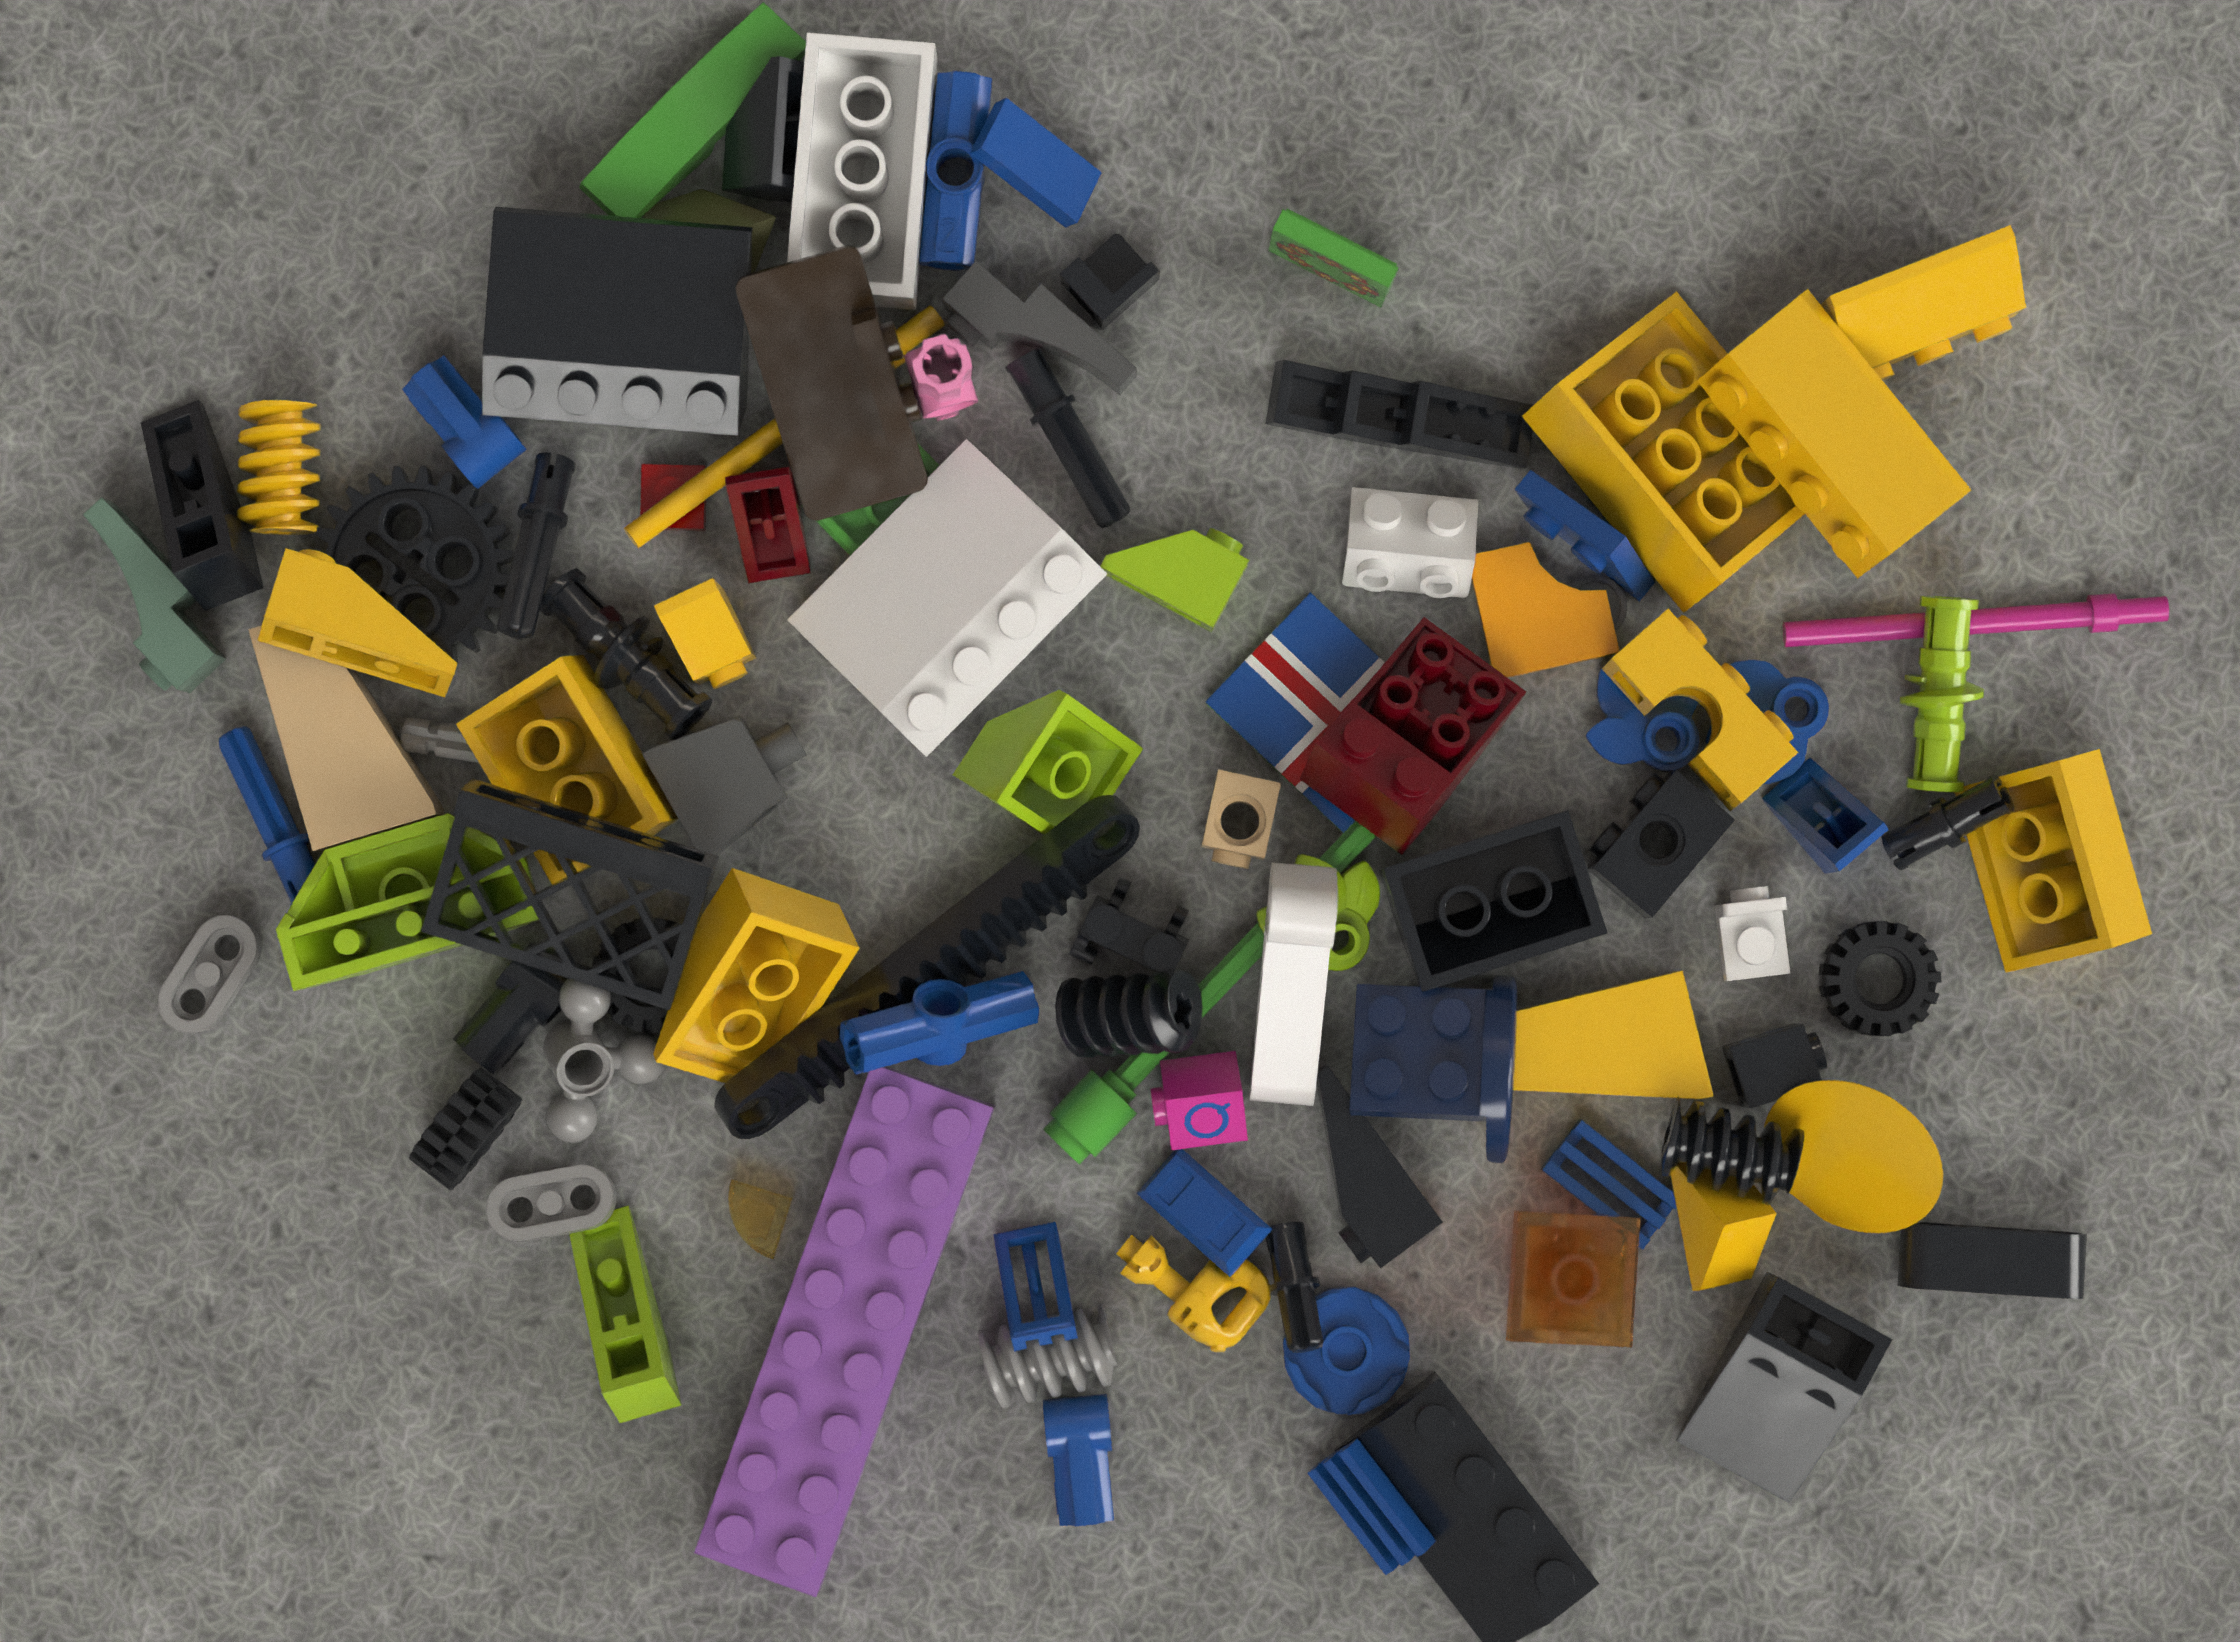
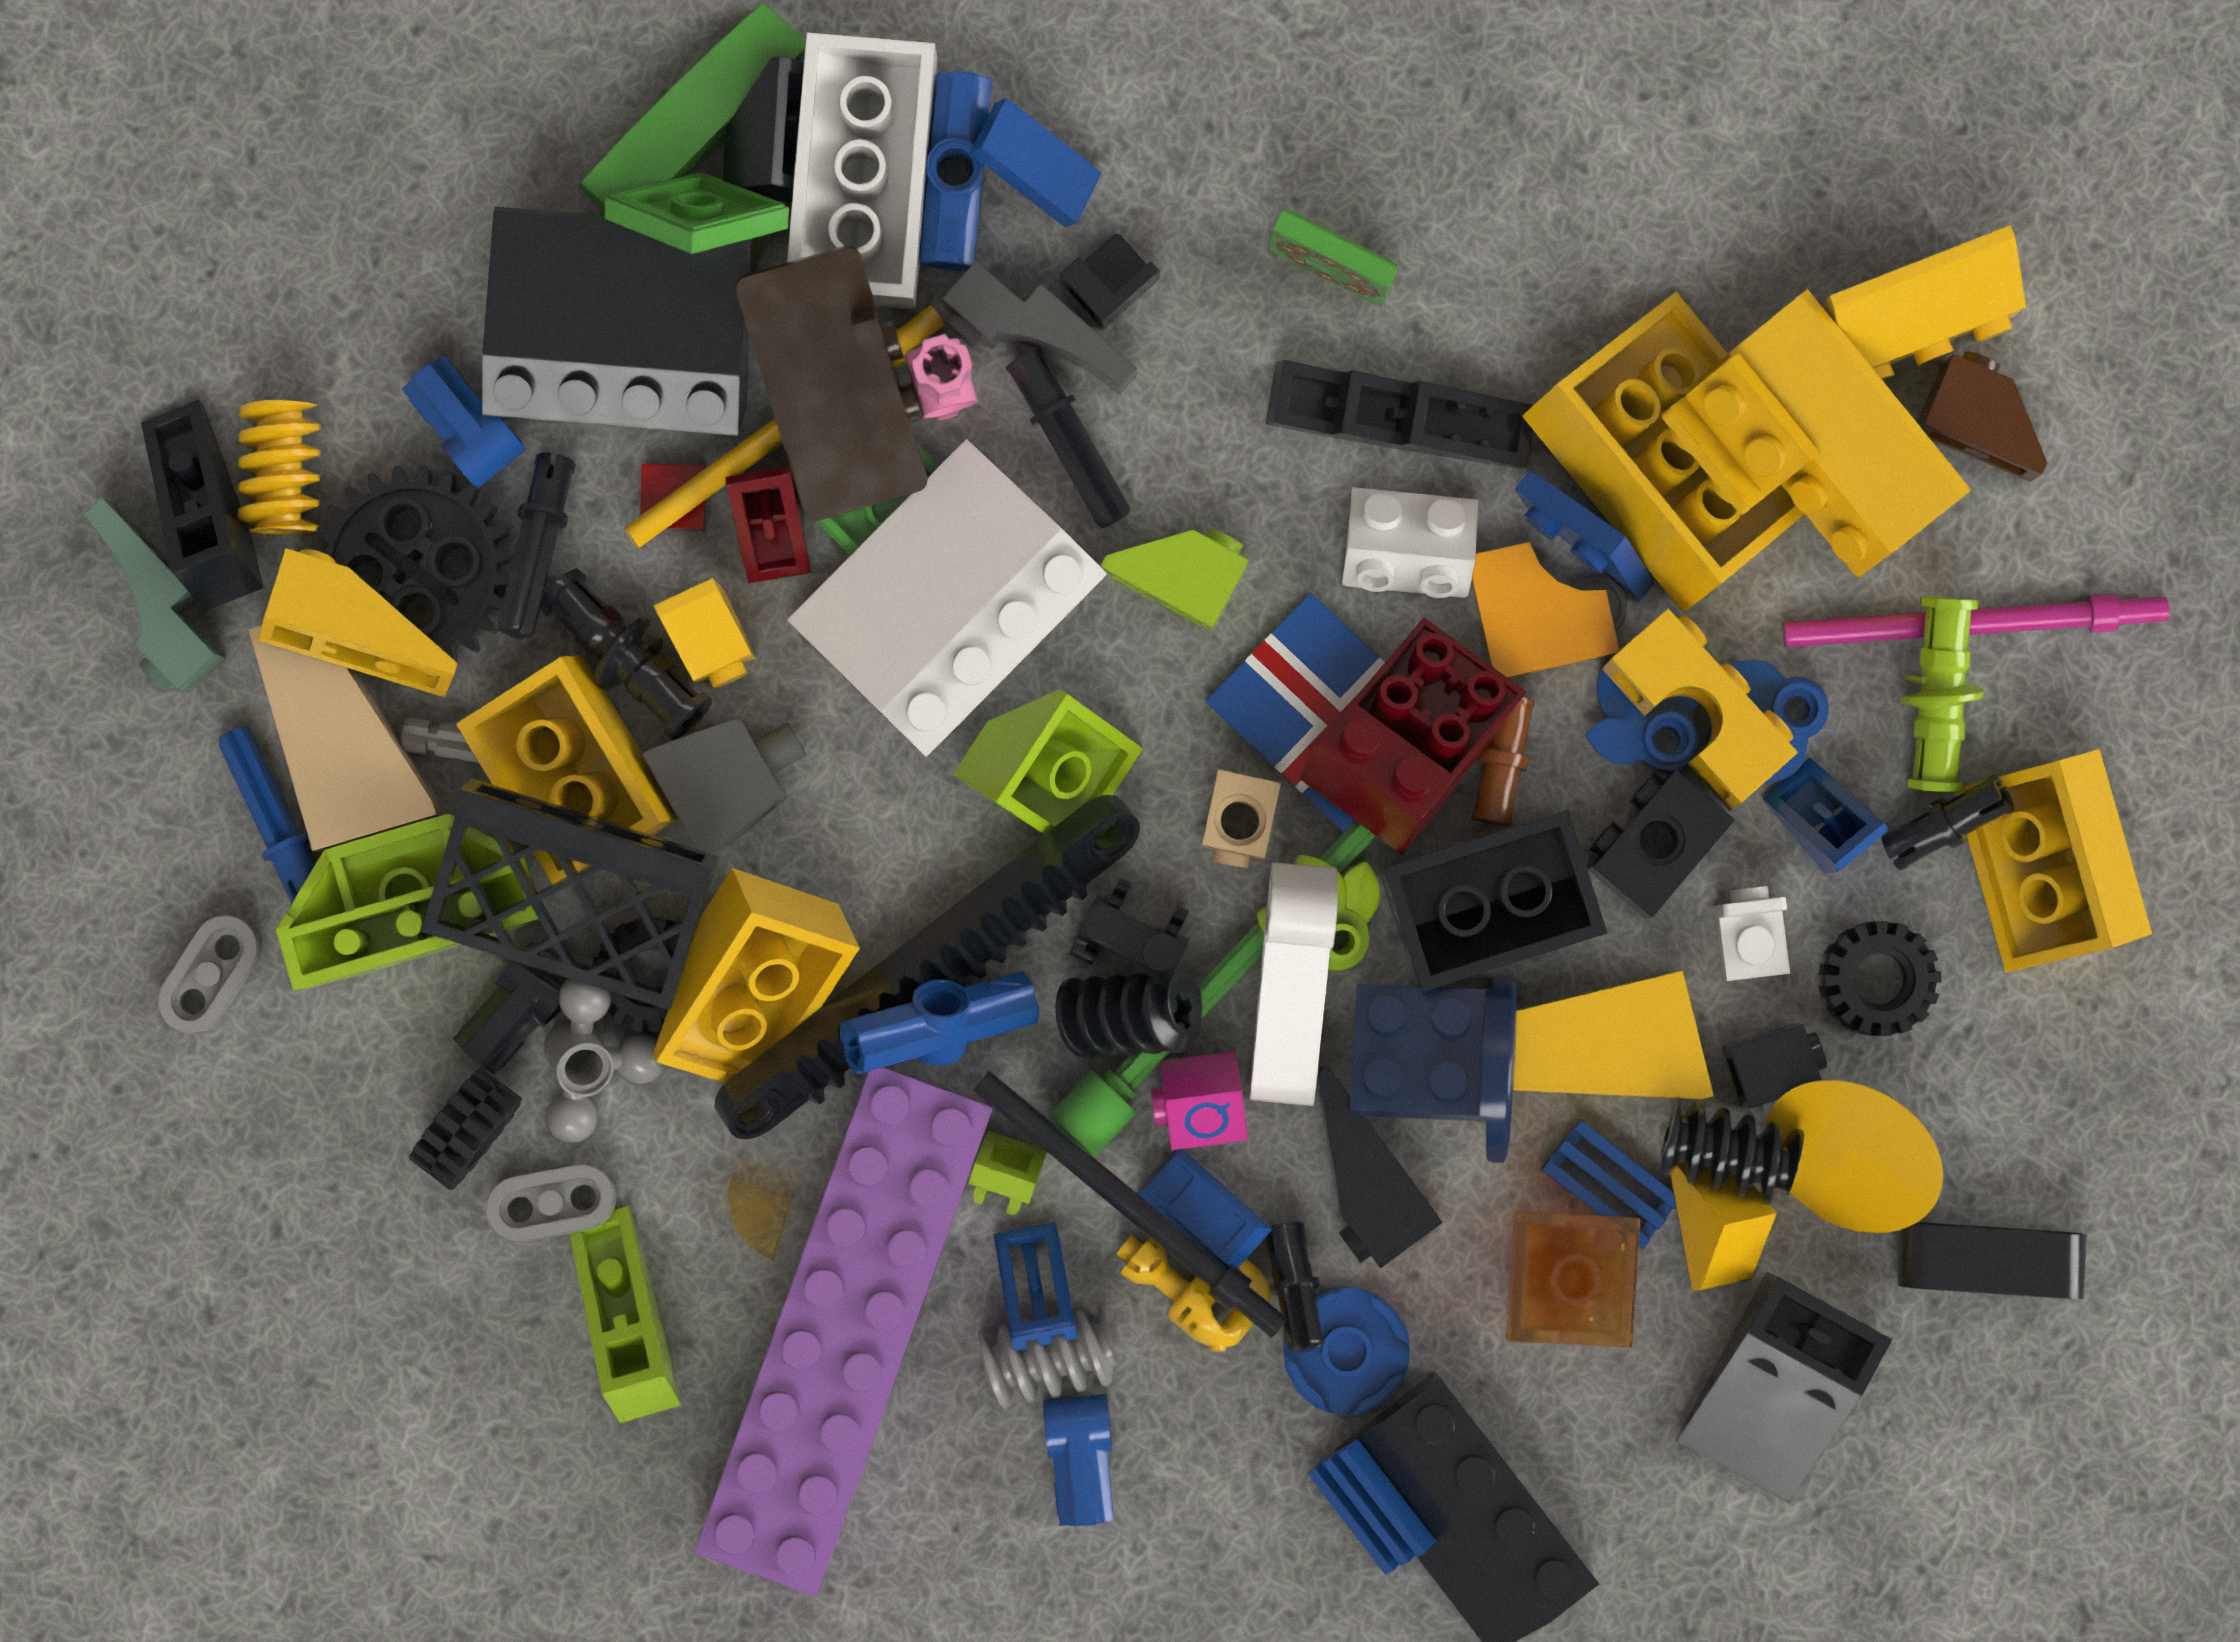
none -> bright green tile [605,172,789,254]
none -> lime tile [968,1130,1047,1215]
none -> black bar [973,1071,1287,1338]
none -> dark orange pin [1471,697,1535,827]
none -> yellow bracket [1662,352,1820,514]
none -> reddish brown slope [1917,351,2047,482]

